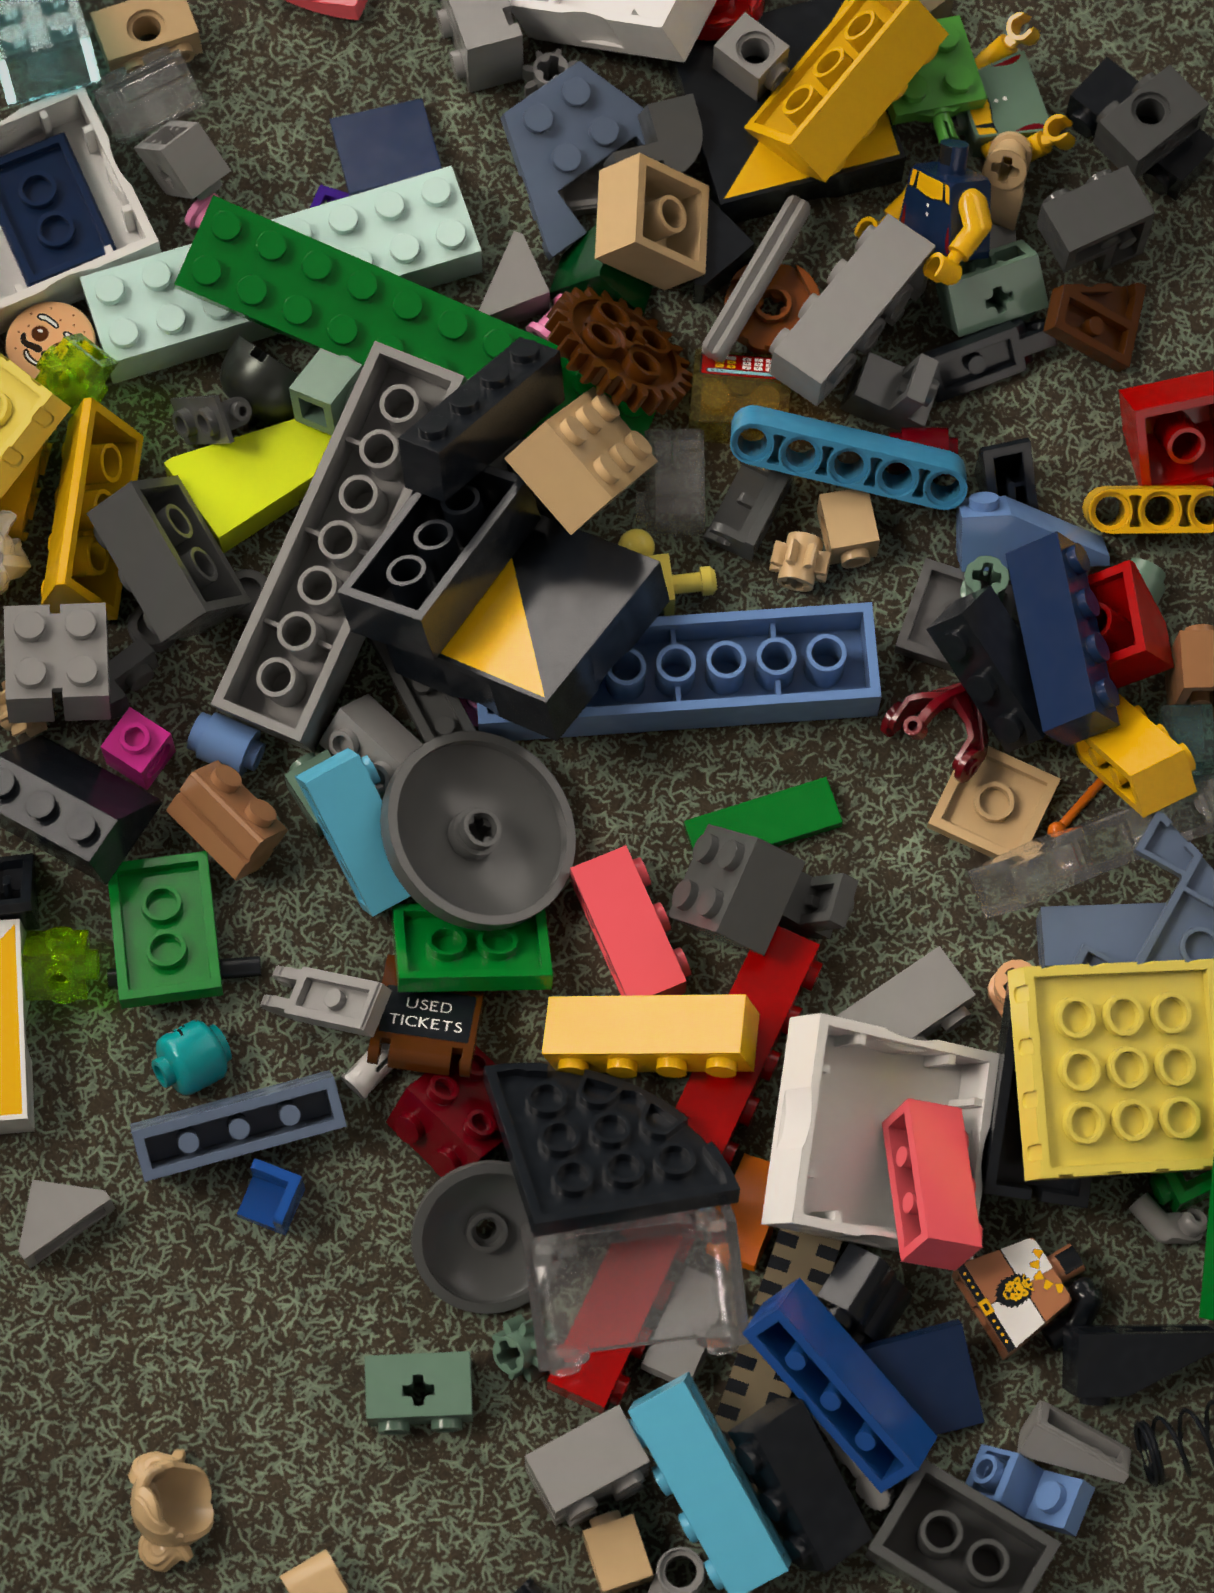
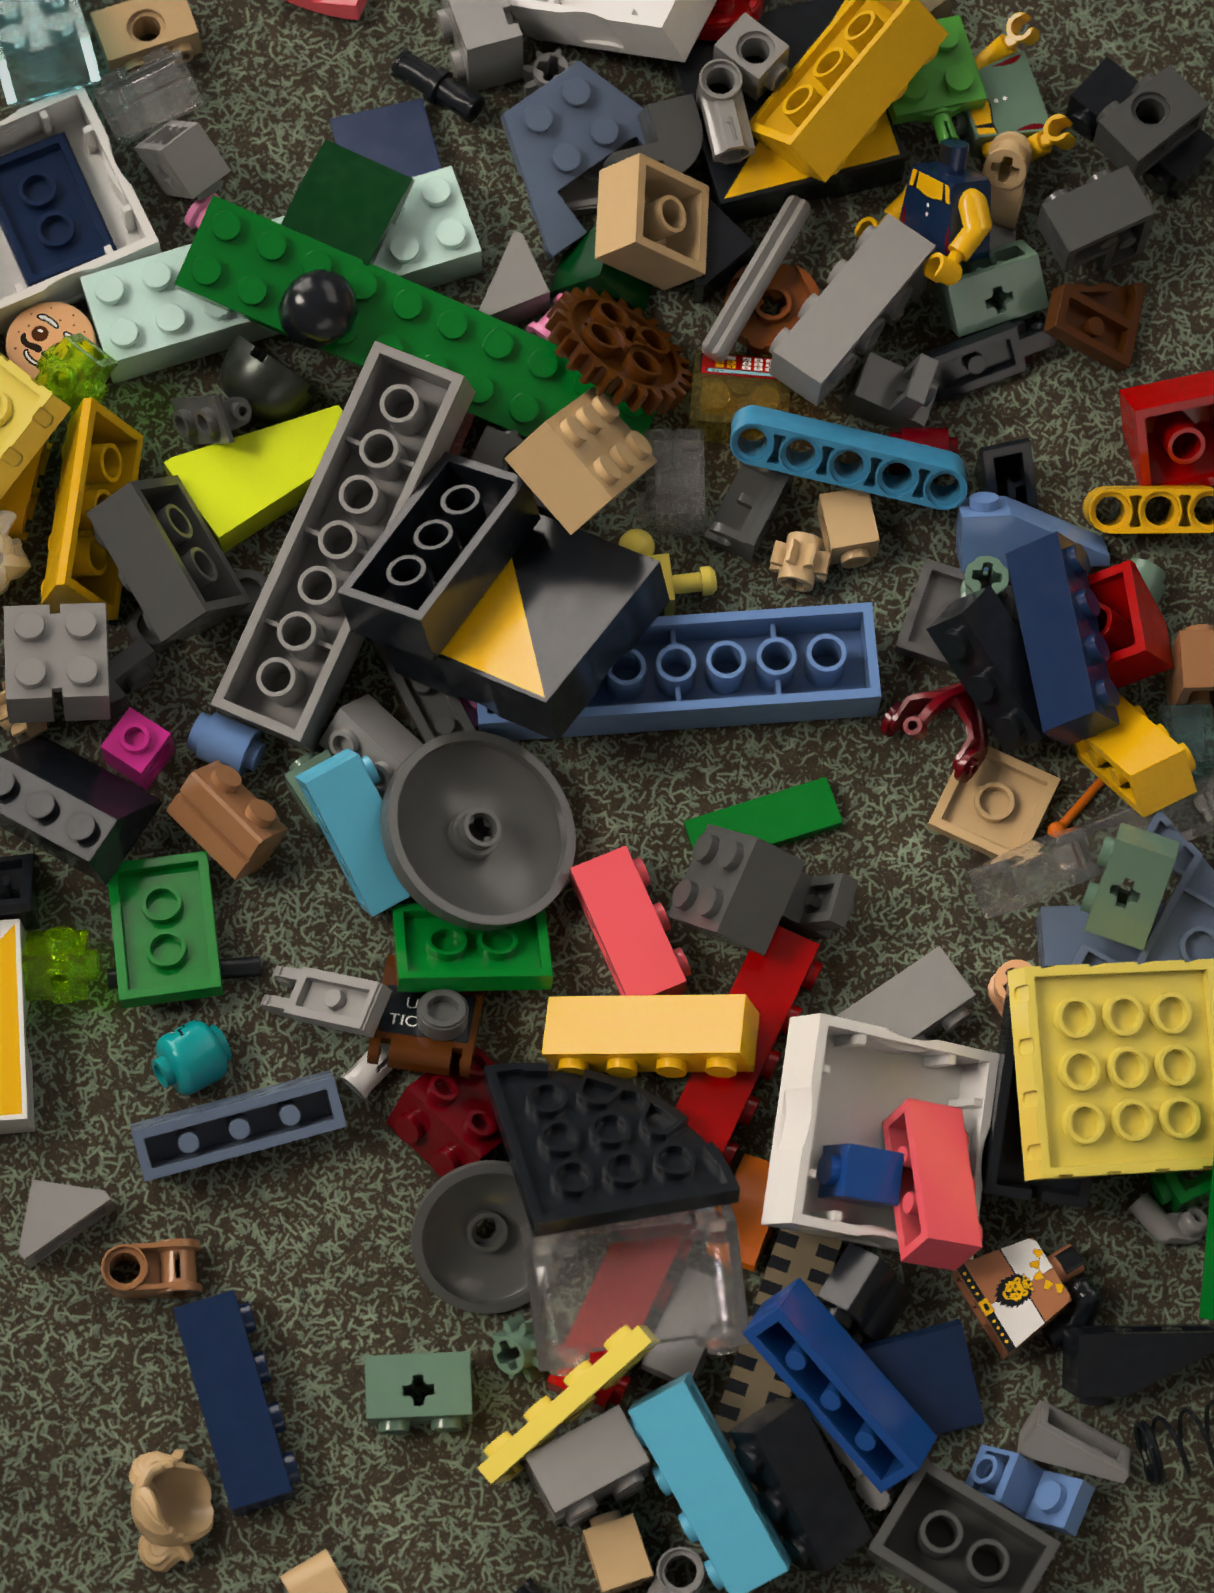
blue panel [237,1158,306,1236] -> none
sand green brick [289,348,363,435] -> none
black brick [398,337,565,502] -> none
none -> medium nougat piece [101,1238,203,1299]
none -> dark blue brick [173,1290,301,1517]
none -> black hair [278,269,359,349]
none -> dark green slope [281,139,415,266]
none -> black pin [391,49,485,123]
none -> dark grey tile [416,989,469,1041]
none -> light yellow wing [477,1324,660,1484]
none -> light grey piece [696,59,755,165]
none -> blue brick [816,1143,904,1207]
none -> sand green brick [1080,822,1180,950]

